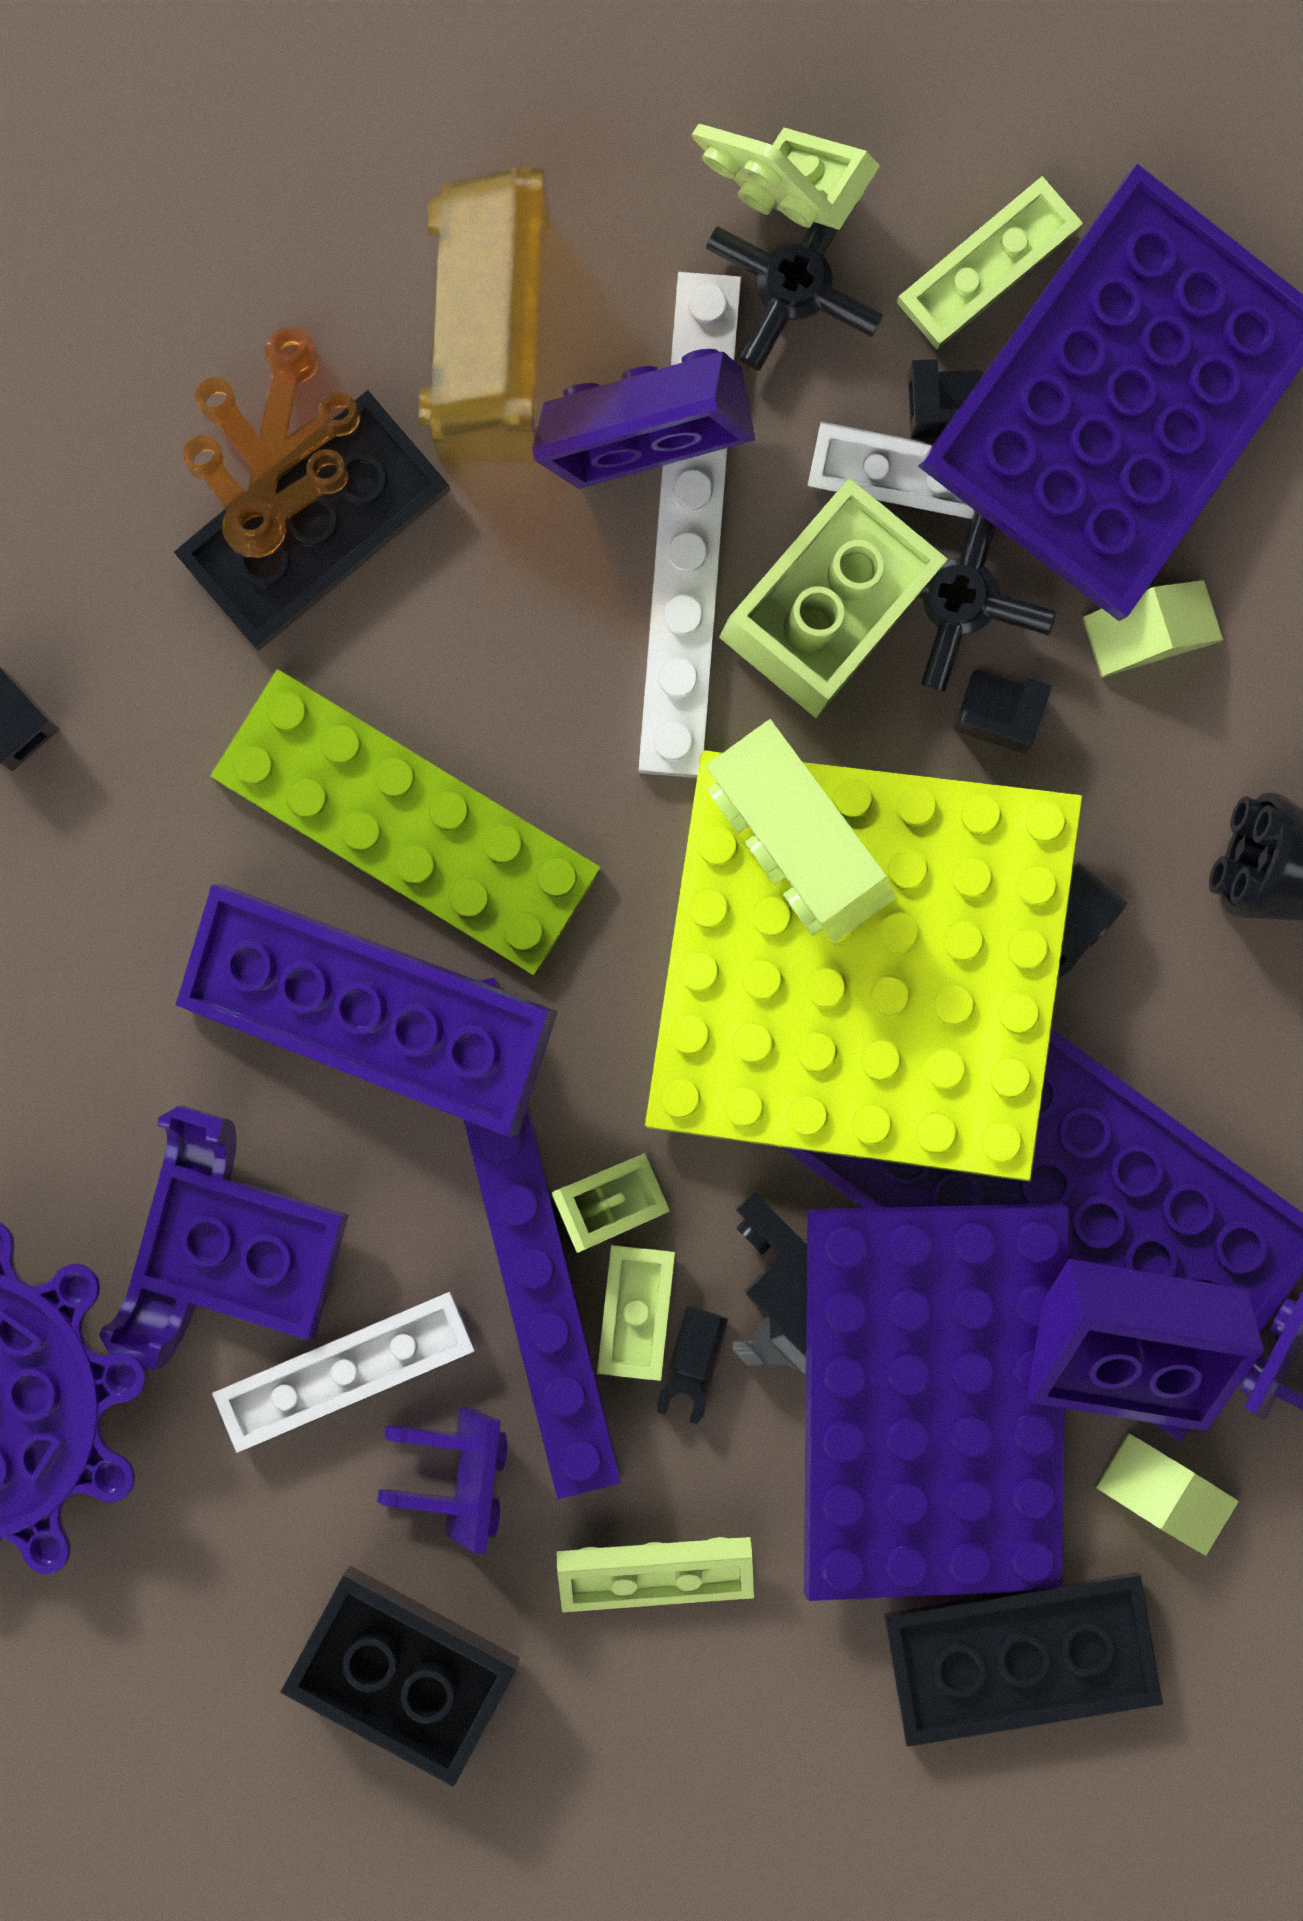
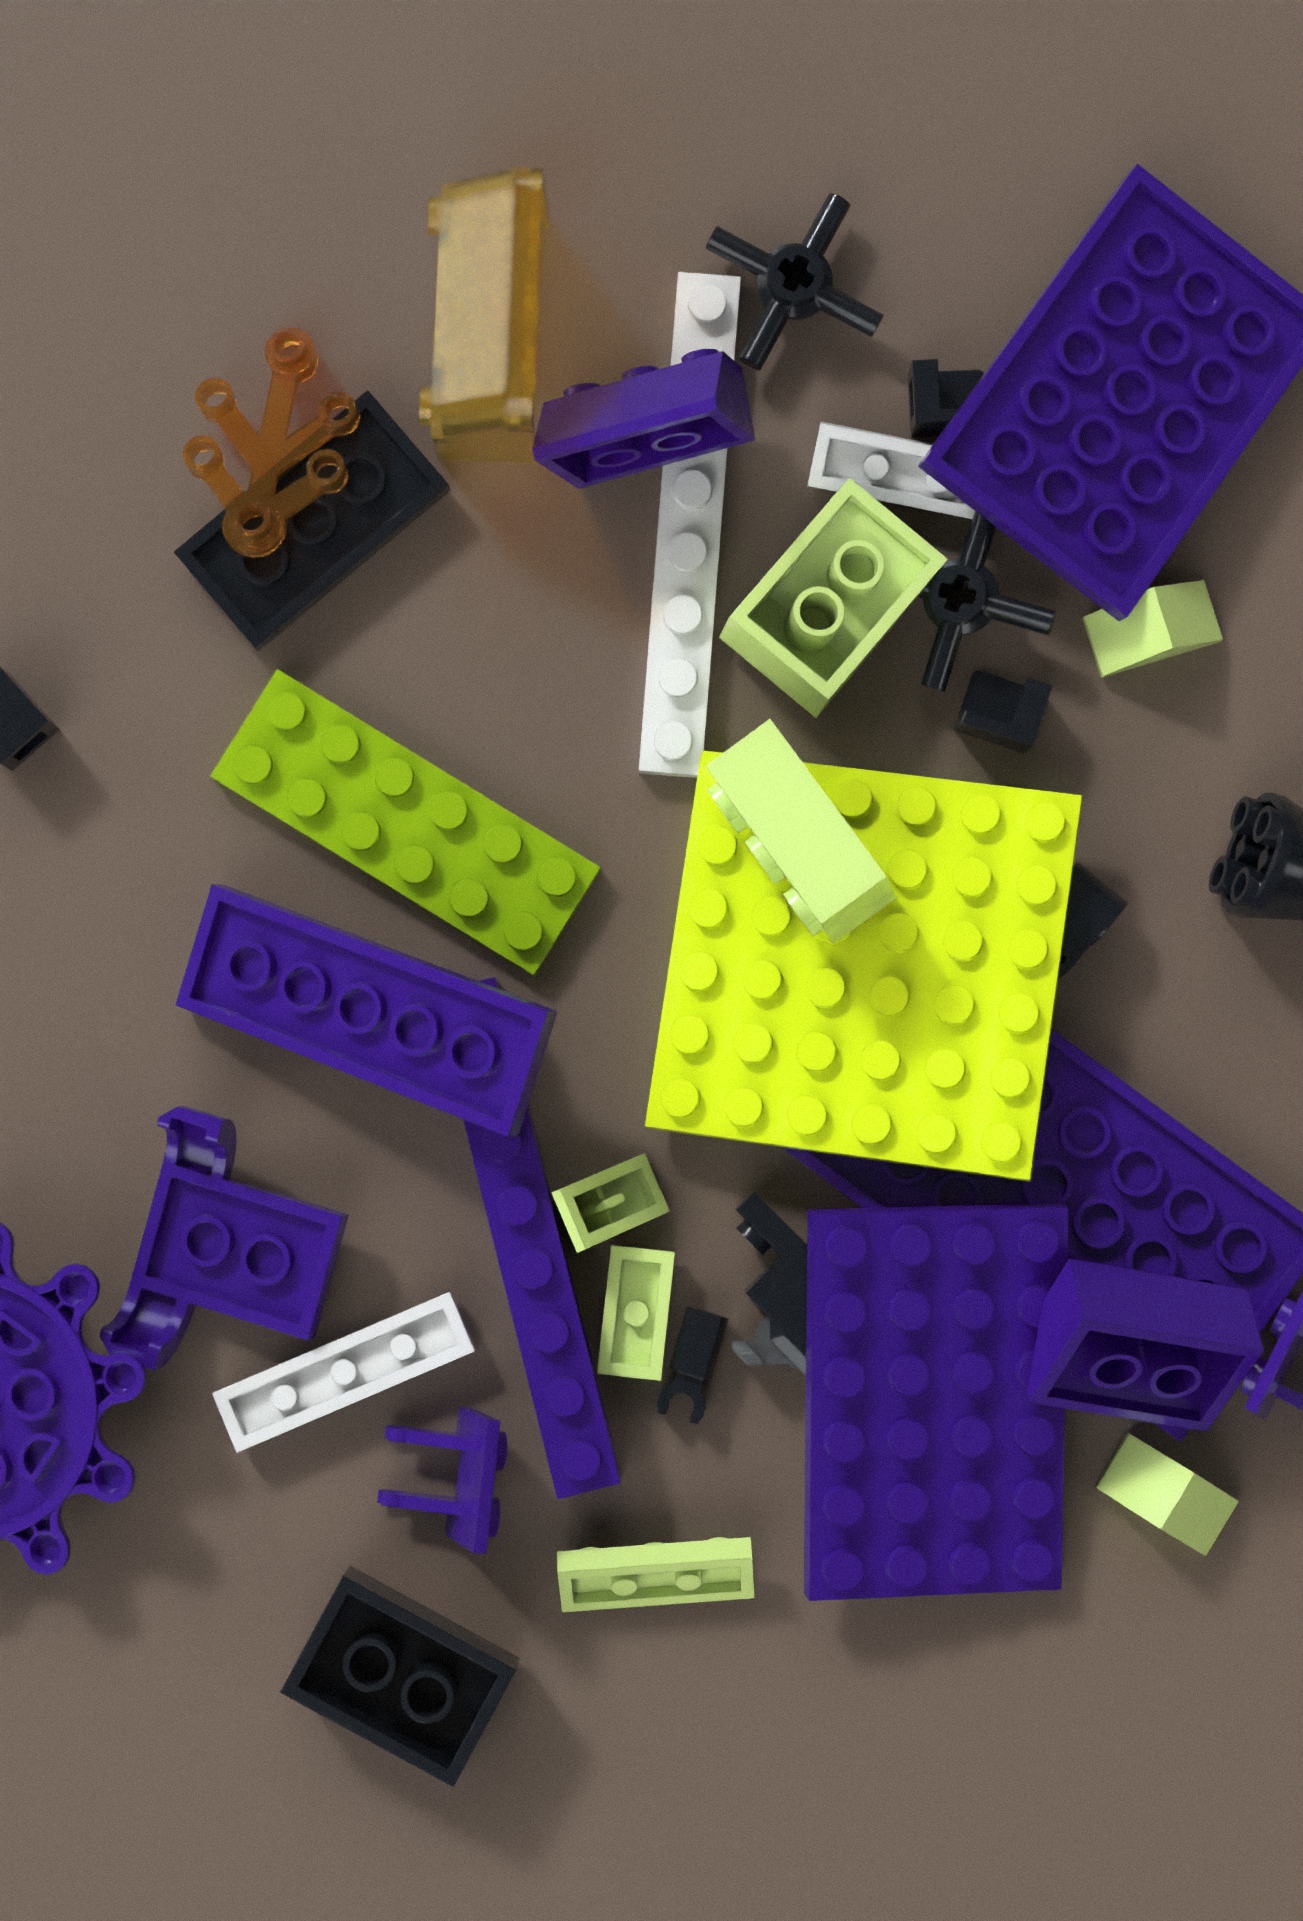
yellowish green bracket [691,124,880,230] -> none
black plate [884,1572,1163,1747] -> none
yellowish green plate [897,176,1083,350] -> none

